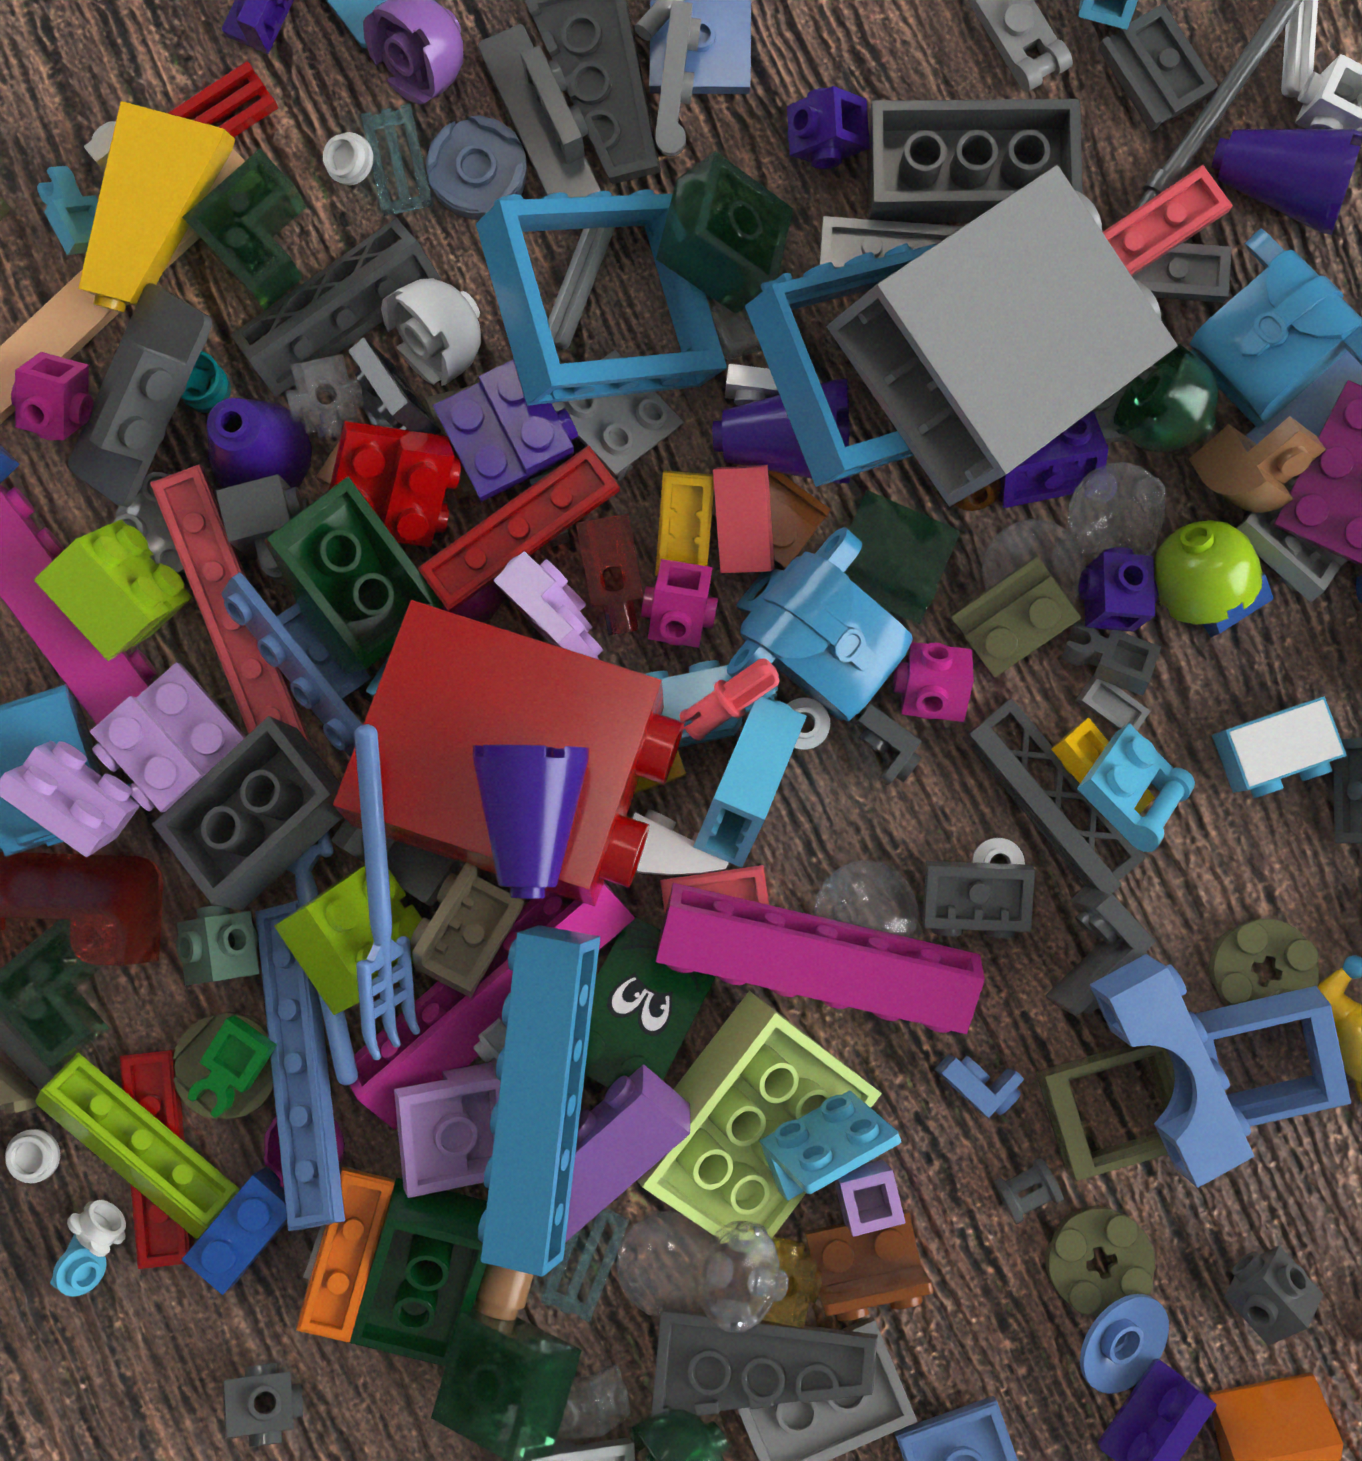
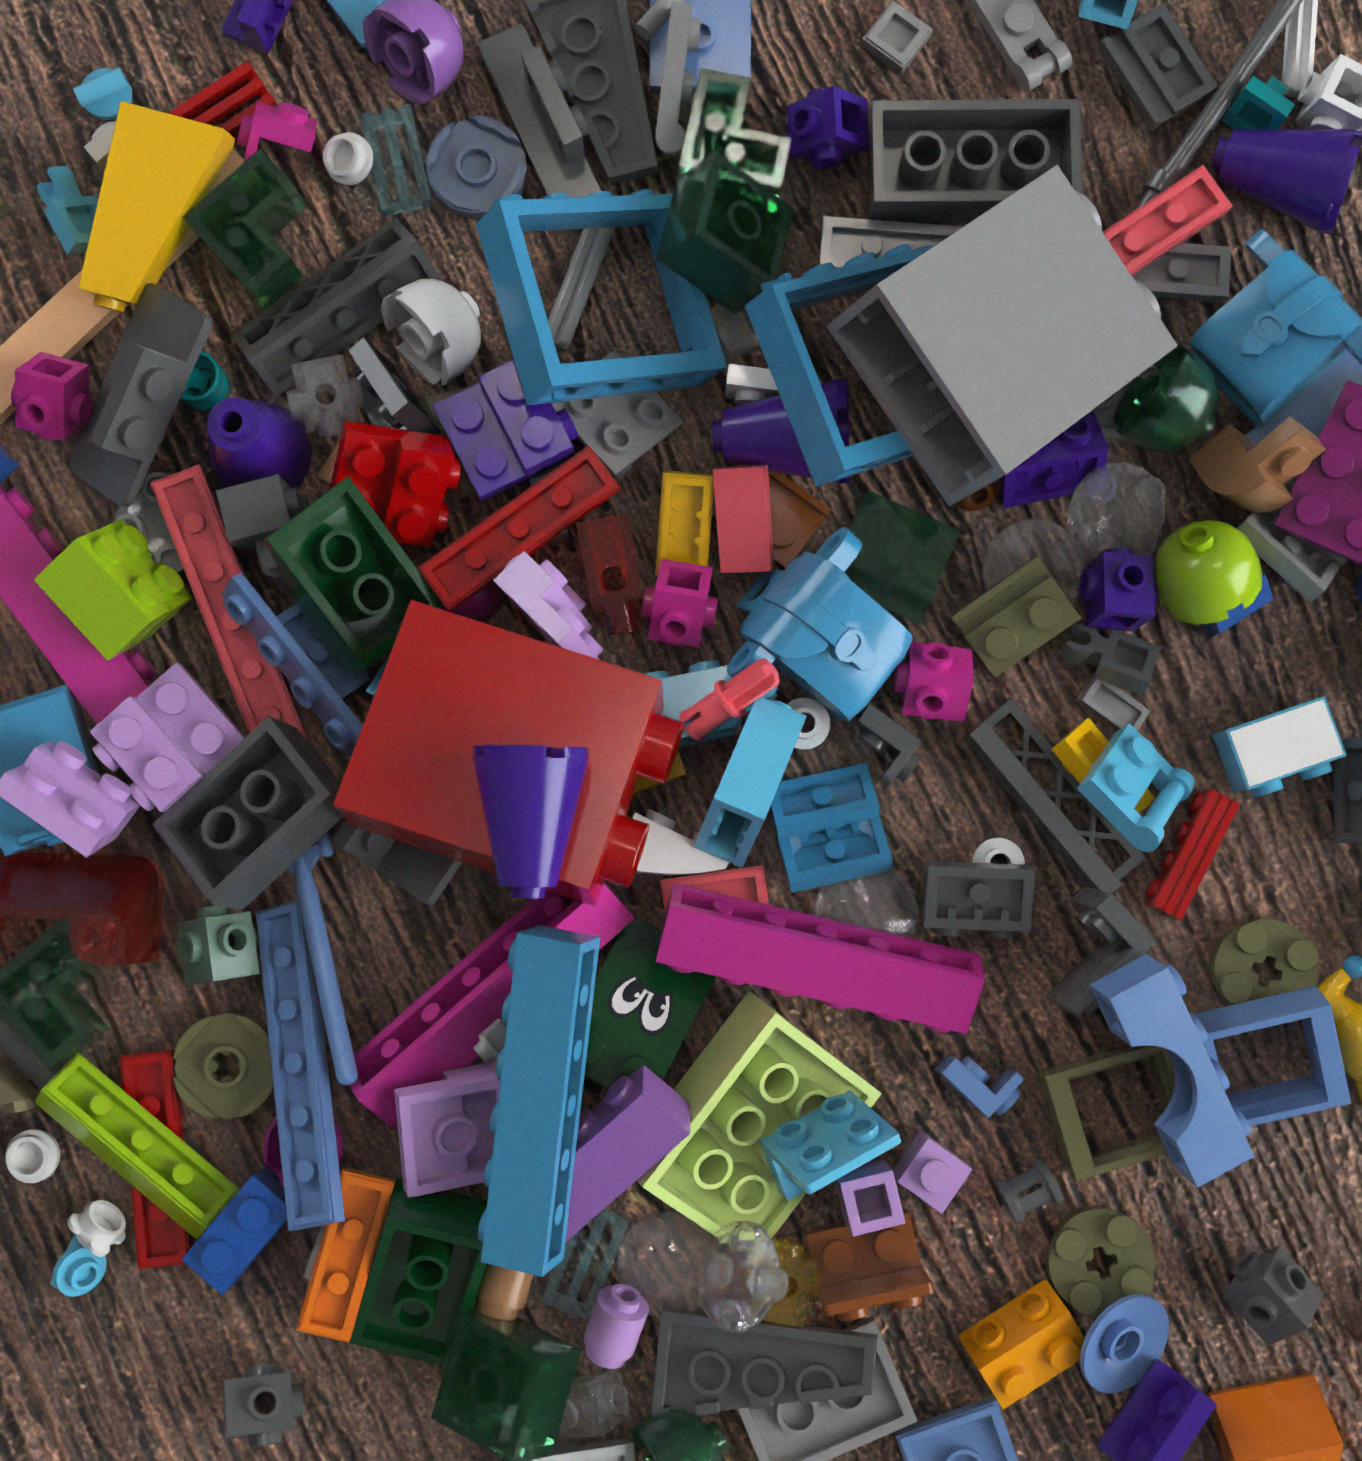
green plate [188,1015,277,1118] -> none
lime piece [274,864,422,1015] -> none
medium blue piece [354,724,420,1060] -> none
dark tan bracket [410,862,524,998] -> none
none -> medium azure plate [73,67,132,120]
none -> dark pink bracket [236,101,318,166]
none -> lavender brick [583,1284,649,1369]
none -> clear green brick [679,68,791,209]
none -> dark azure slope [770,763,893,893]
none -> light grey tile [861,0,933,75]
none -> lavender brick [893,1130,973,1214]
none -> light orange bracket [959,1280,1085,1410]
none -> red piece [1144,789,1240,920]
none -> teal tile [1221,75,1296,129]

